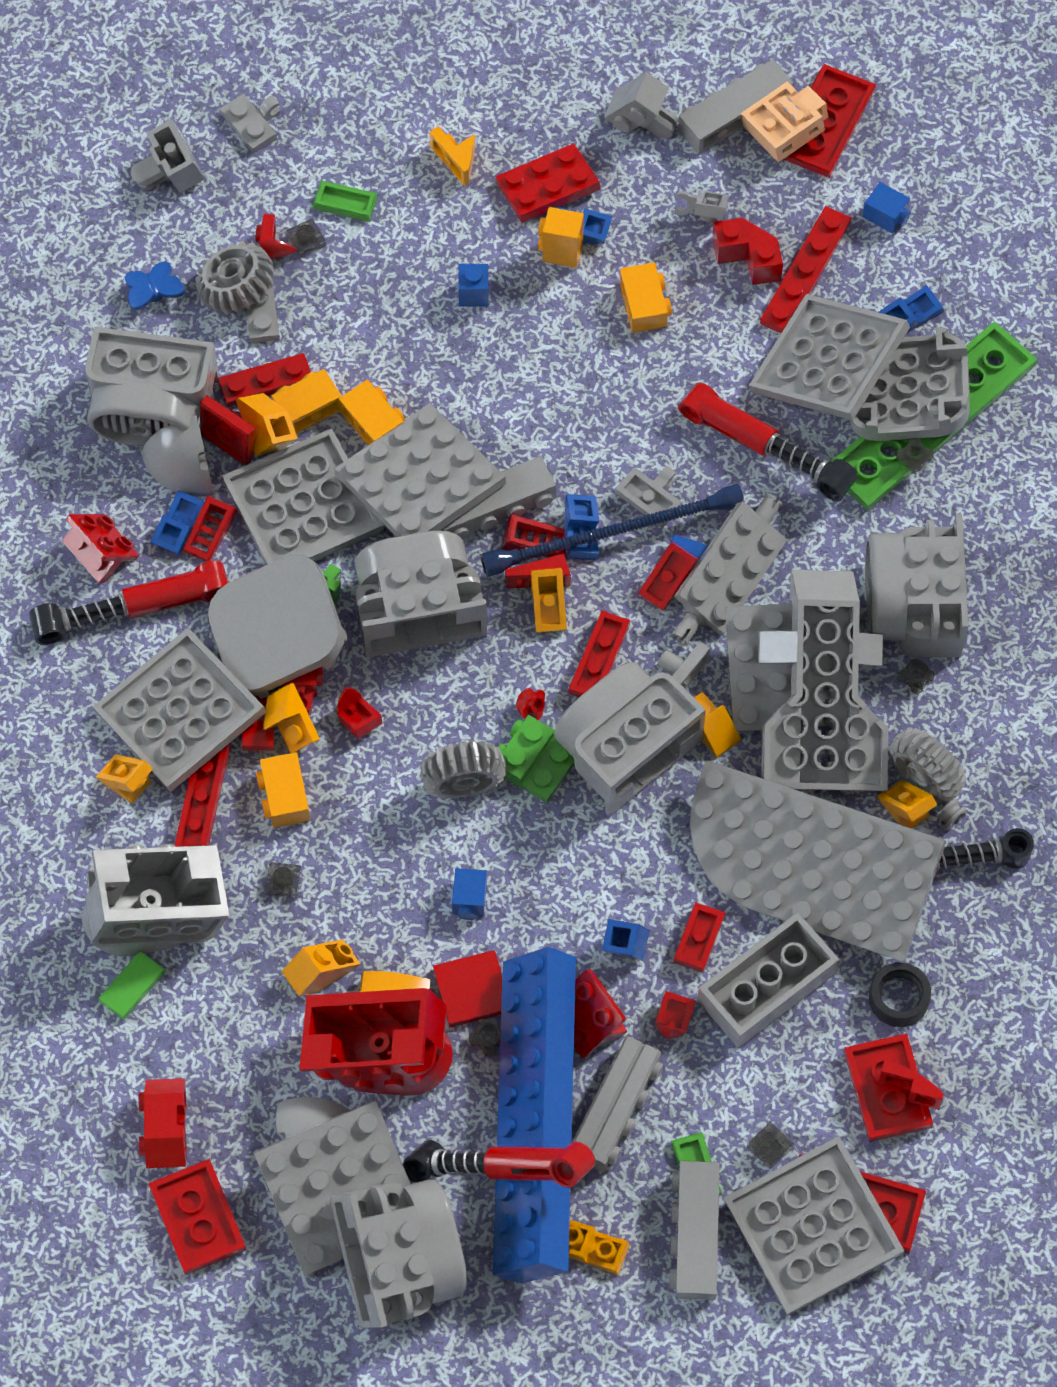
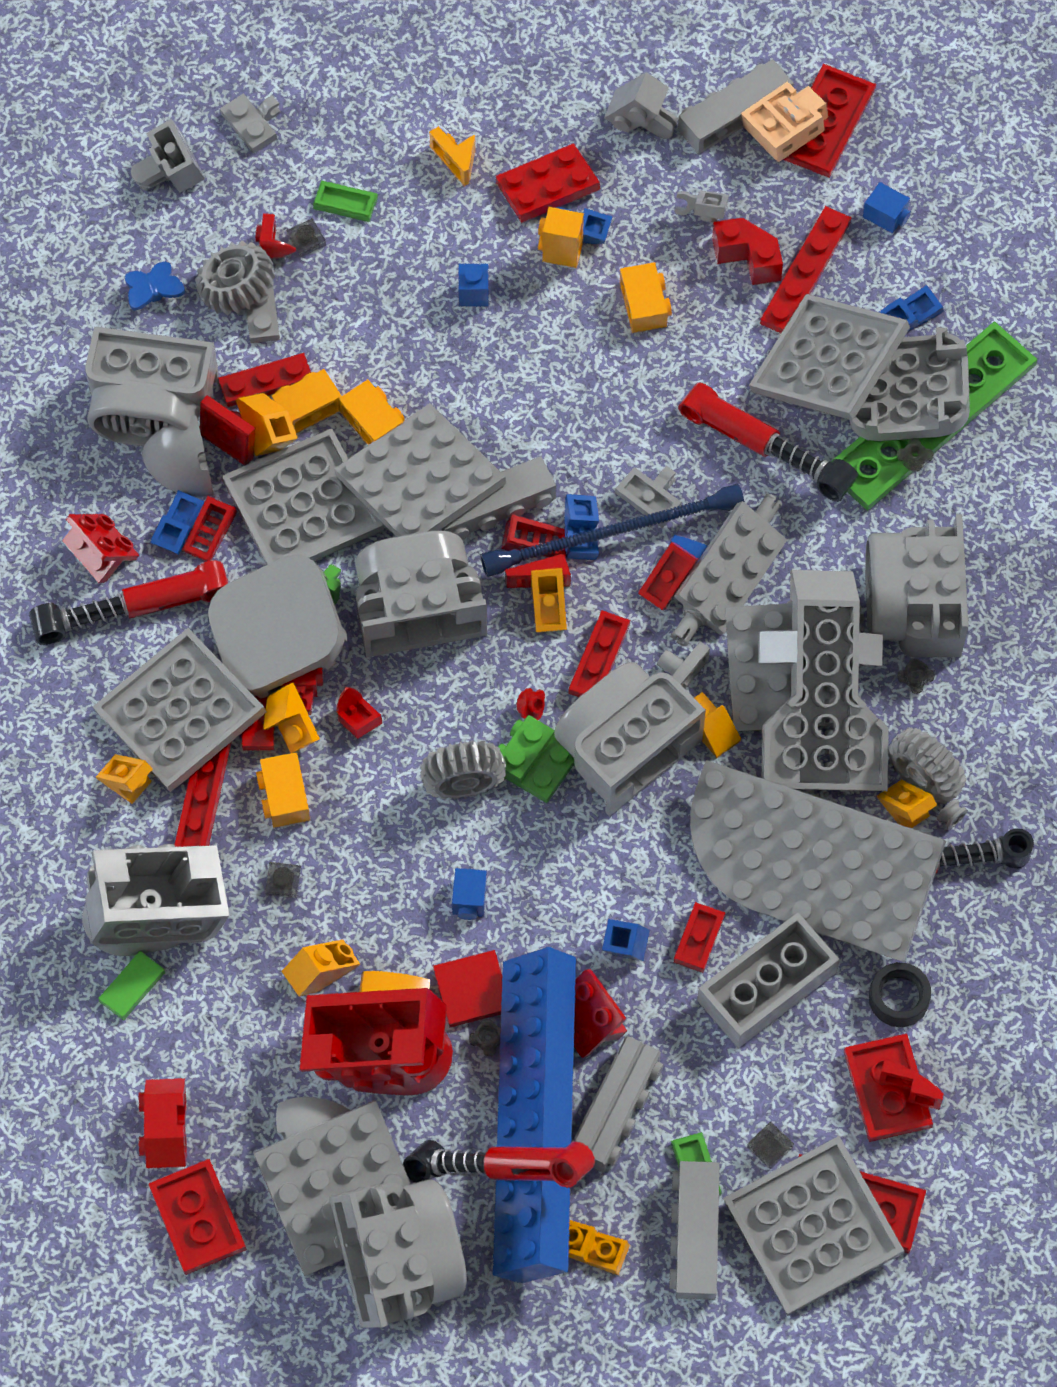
red plate [654,990,696,1039] -> none

